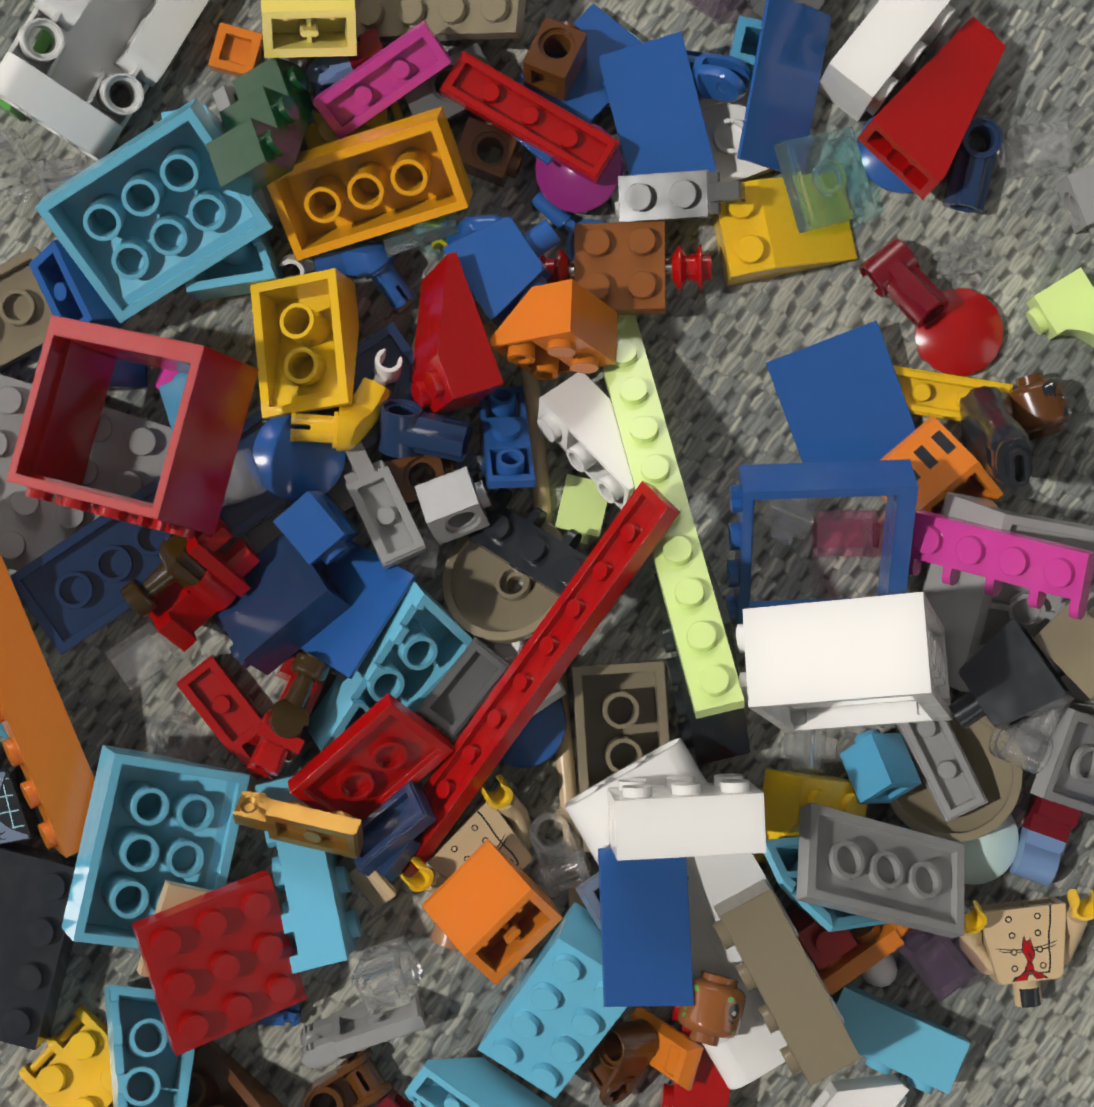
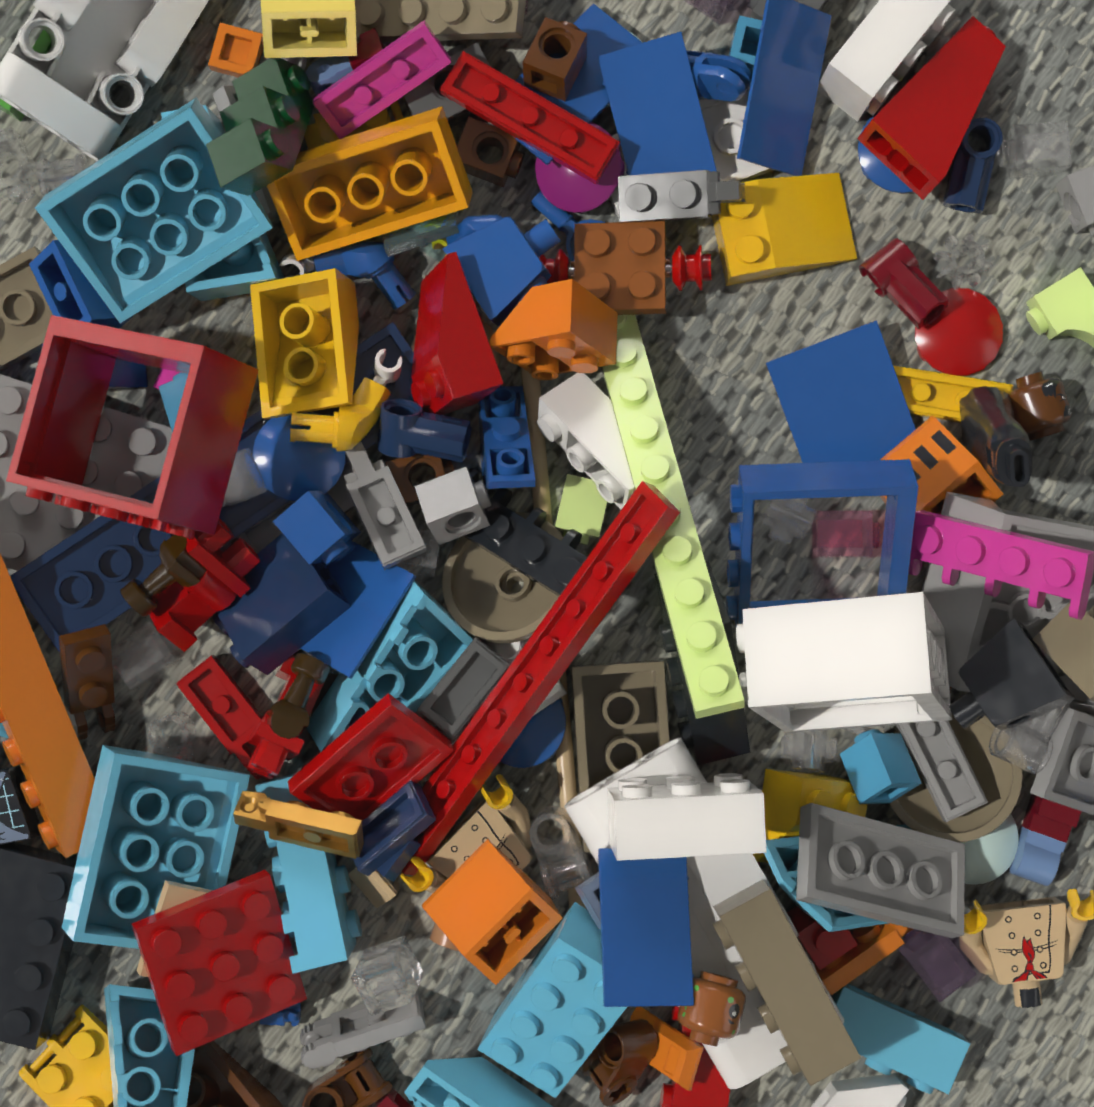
clear light blue tile [774,126,877,234] -> none
white hinge [861,954,898,987] -> none
none -> reddish brown hinge [59,624,116,740]

